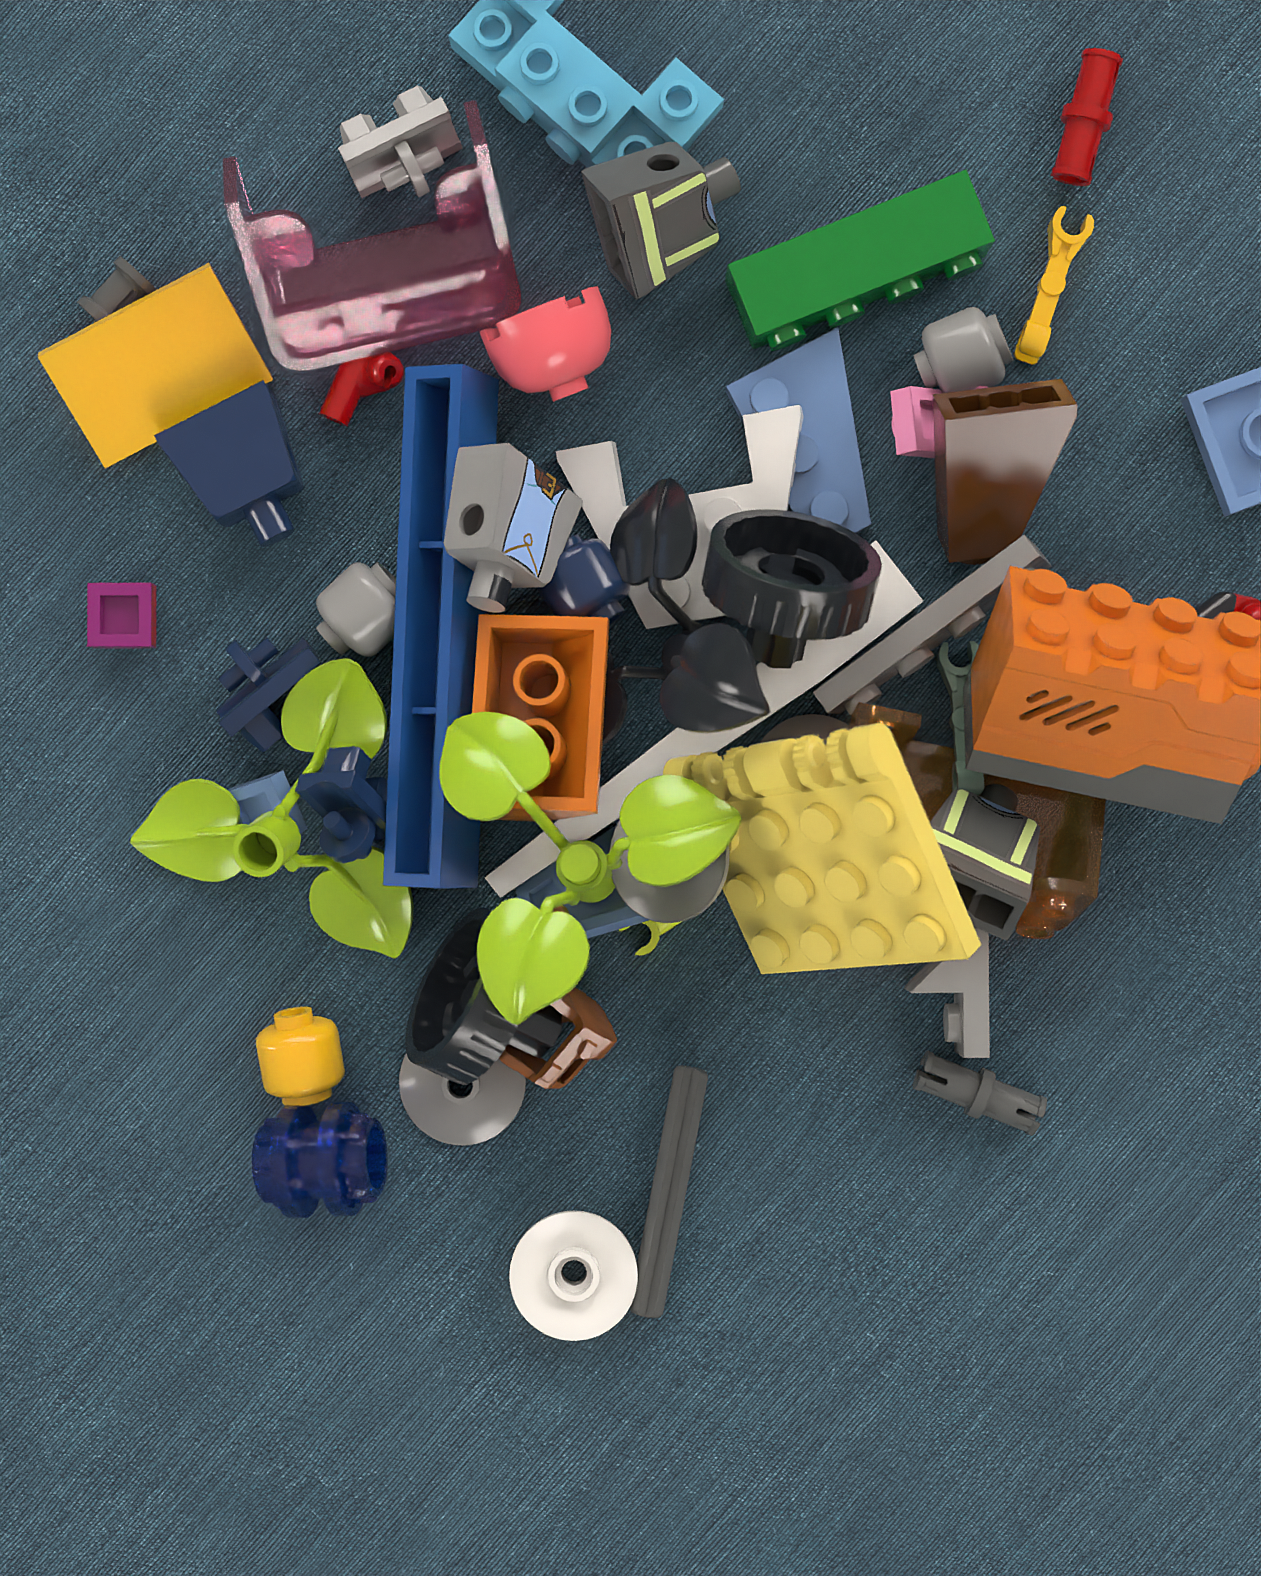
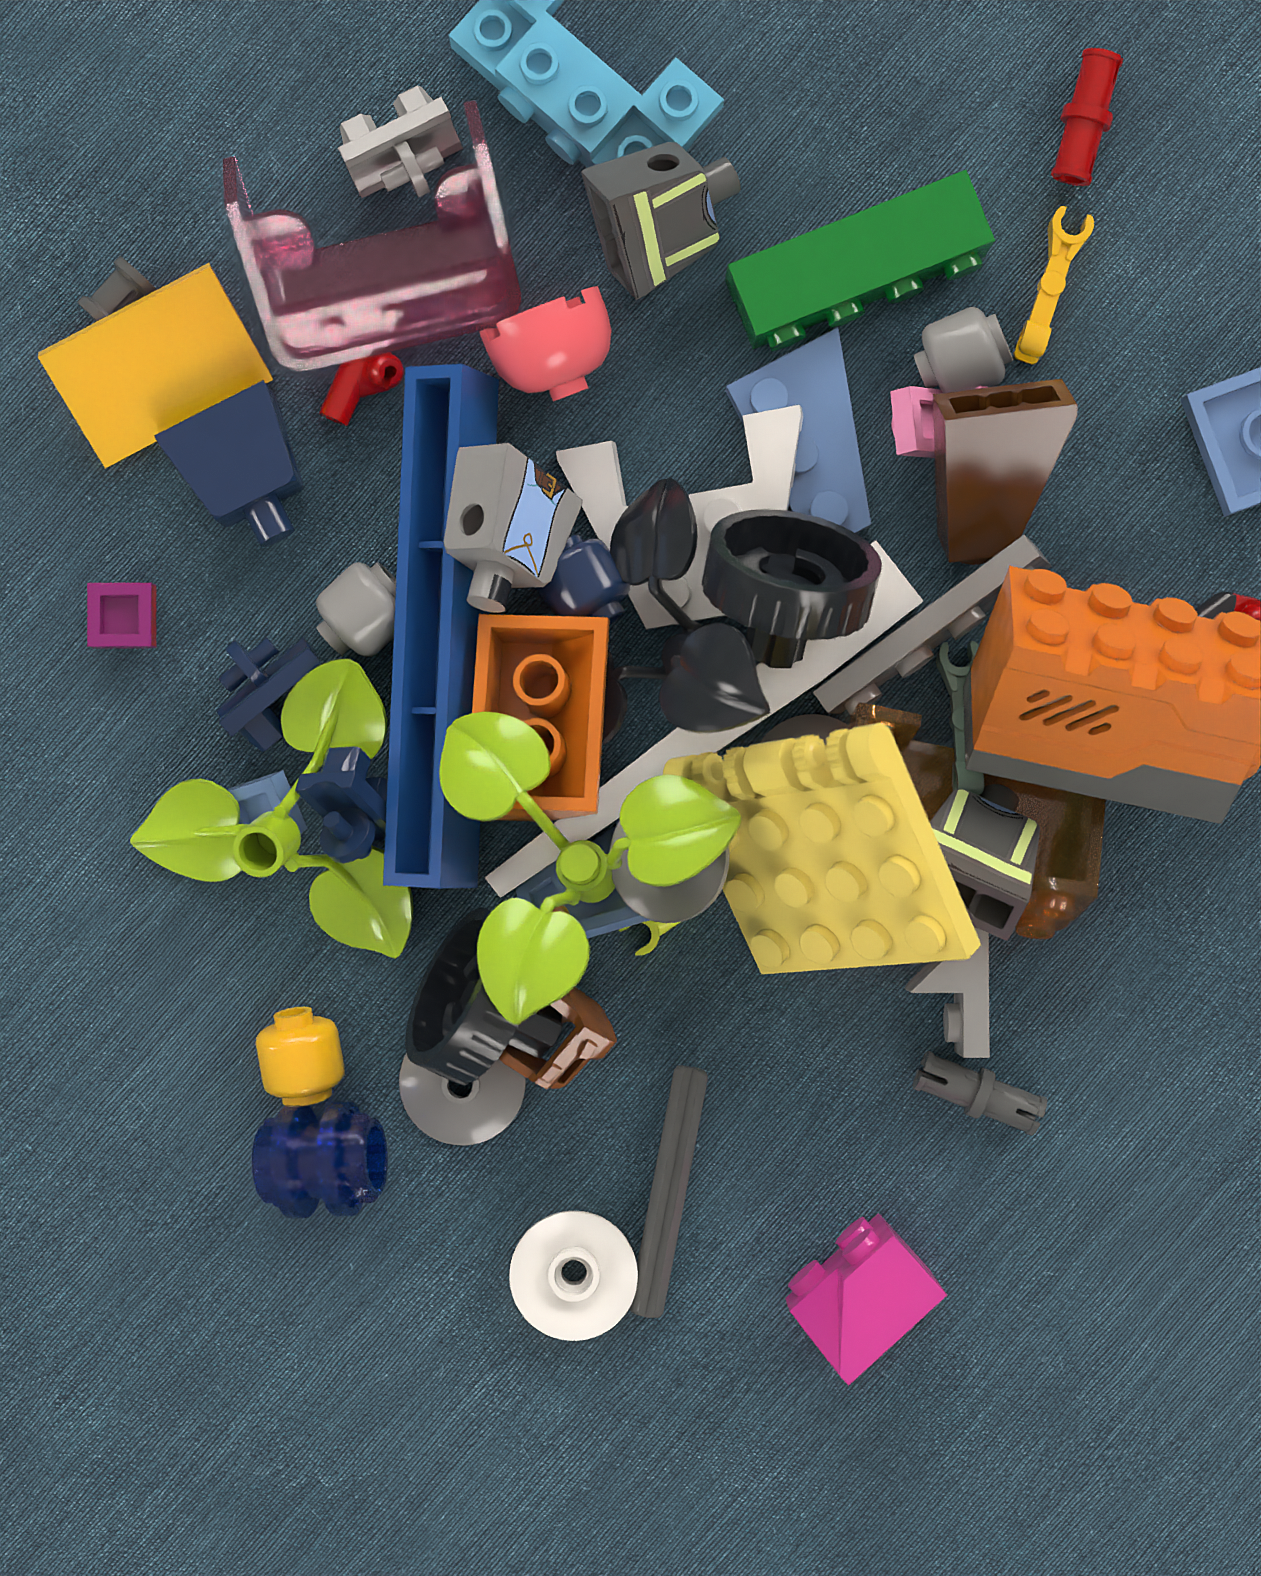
none -> dark pink slope [785,1213,947,1385]

